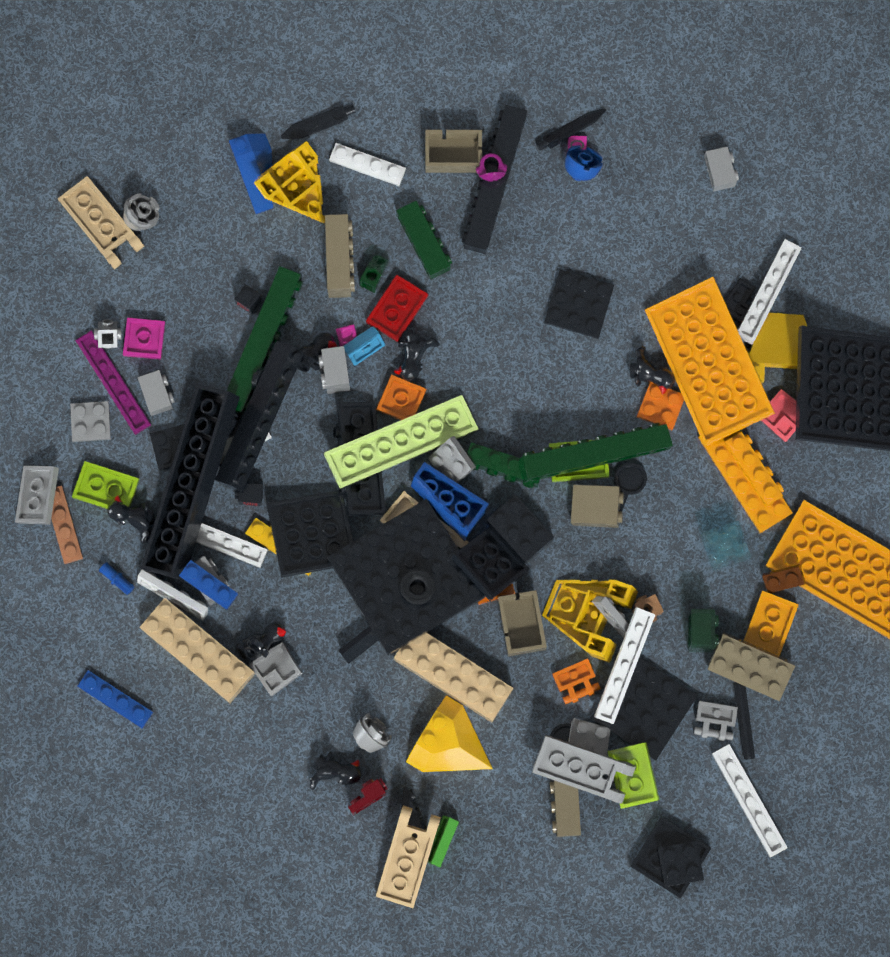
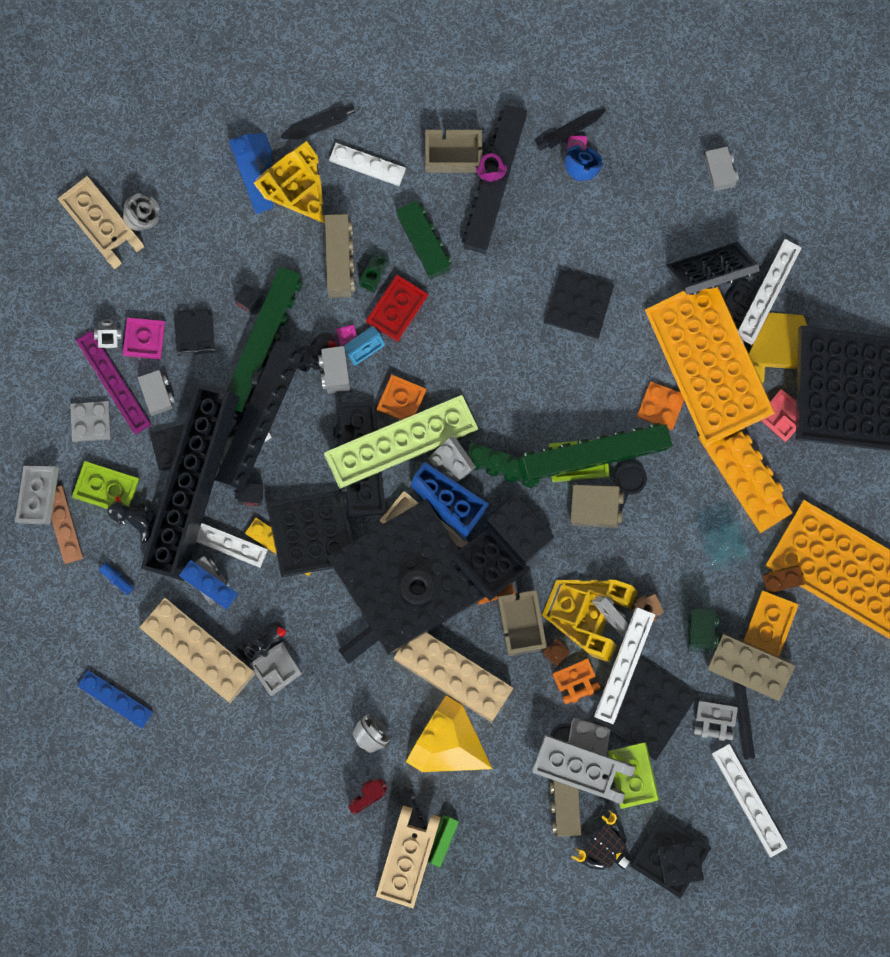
white plate [137,570,208,621] -> none
black animal [310,752,362,790] -> none
black animal [394,334,439,381] -> none
black animal [630,346,675,395] -> none
none -> black plate [174,309,215,356]
none -> reddish brown brick [542,639,570,668]
none -> black torso [571,810,631,870]
none -> black plate [666,241,760,295]

